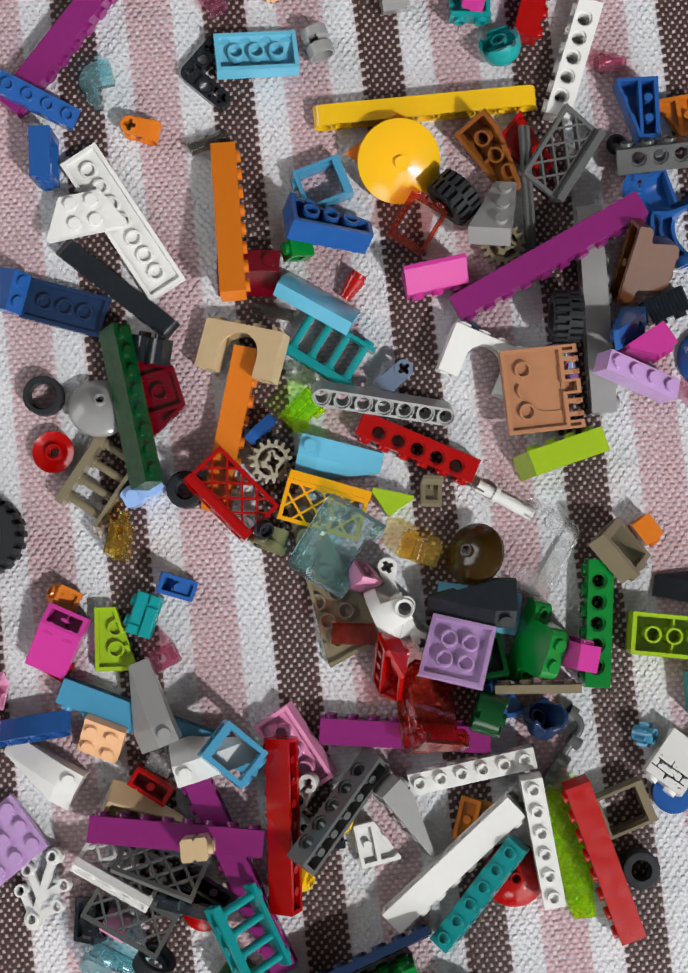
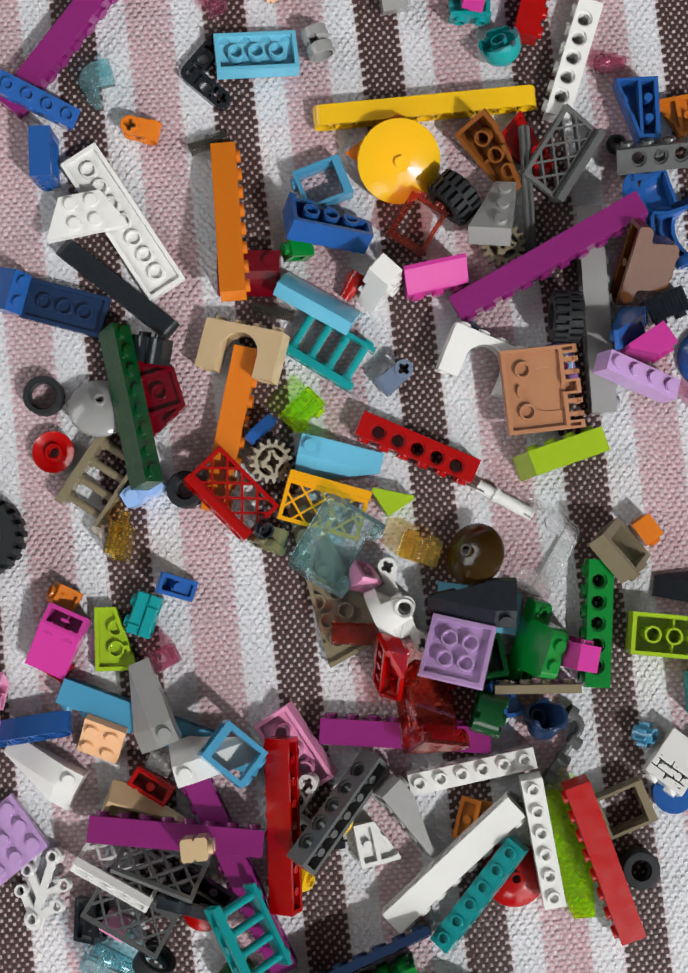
light grey beam [311,381,455,426] -> none
dark tan bracket [420,473,444,507] -> none
none -> white wedge [354,253,402,315]

